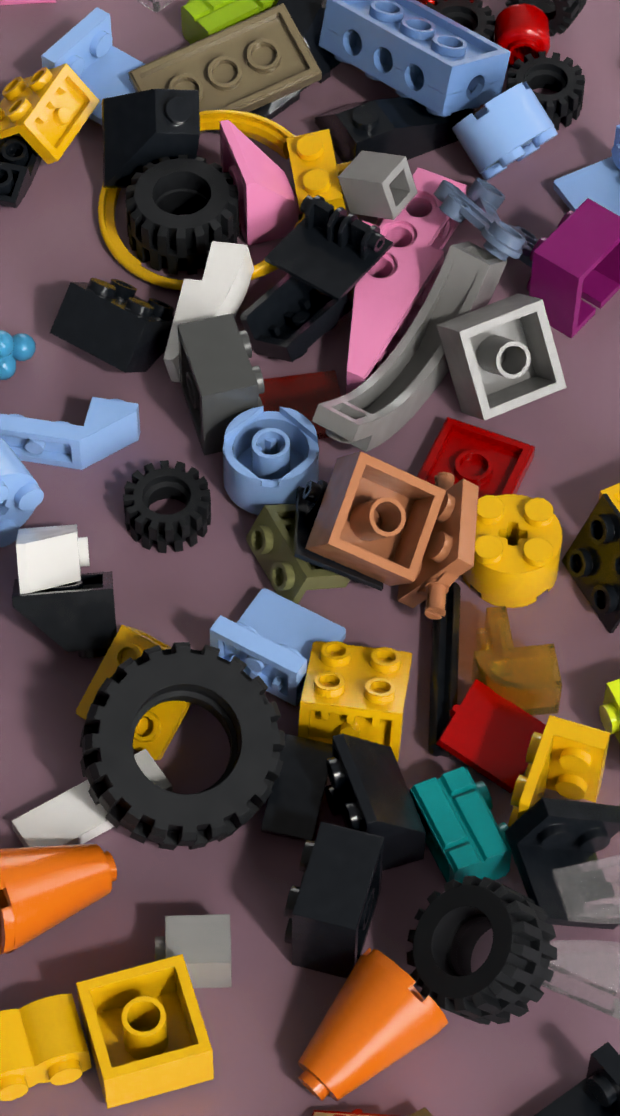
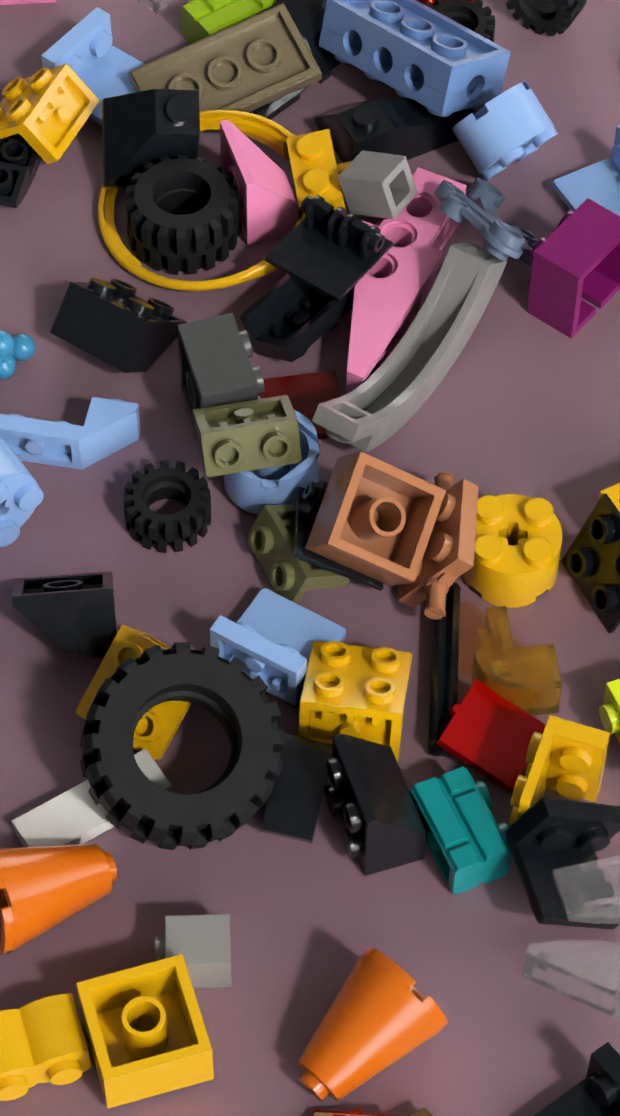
white slope [16,524,90,594] -> none
white slope [163,241,254,382] -> none
black brick [284,822,384,979] -> none
black tyre [406,876,557,1025] -> none
red tile [416,417,535,499] -> none
light grey brick [437,293,567,421] -> none
red head [494,3,550,66] -> none
black tyre [506,51,585,130] -> none
none -> olive bracket [192,395,302,477]

